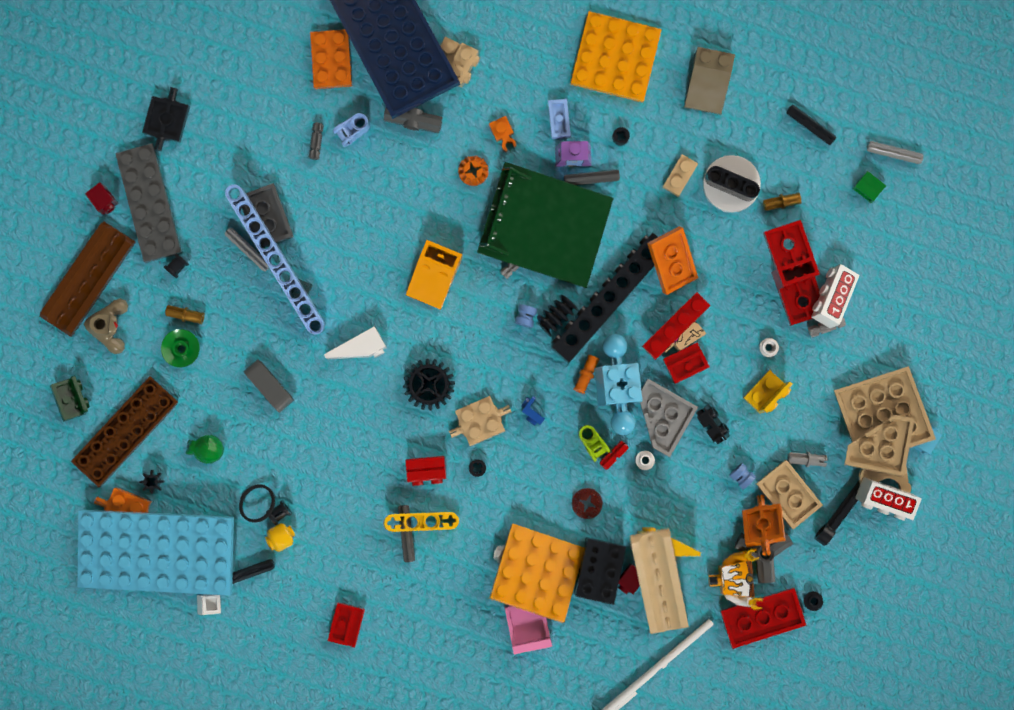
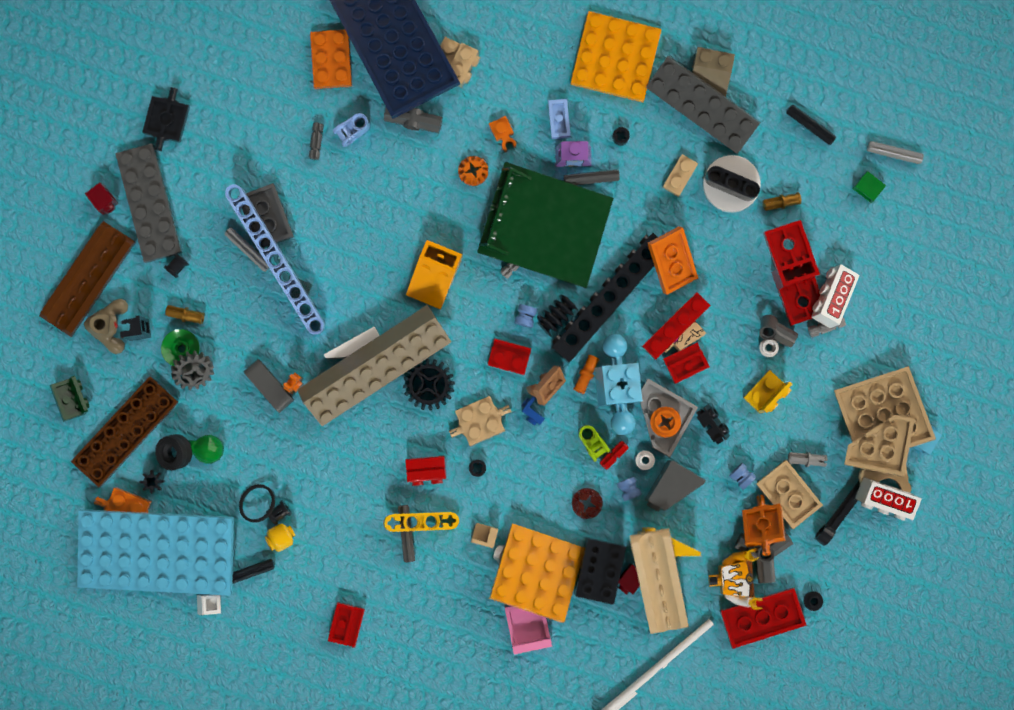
none -> black hinge [120,315,151,341]
none -> black tyre [155,434,192,470]
none -> dark grey gear [171,351,214,390]
none -> orange plate [283,373,303,394]
none -> dark tan brick [297,305,451,426]
none -> tan panel [471,523,498,548]
none -> red plate [487,339,532,375]
none -> medium nougat tile [526,365,566,406]
none -> medium blue wheel [617,476,642,501]
none -> dark grey slope [644,460,706,512]
none -> dark grey plate [646,55,761,154]
none -> orange gear [650,407,681,438]
none -> dark grey piece [759,315,798,348]

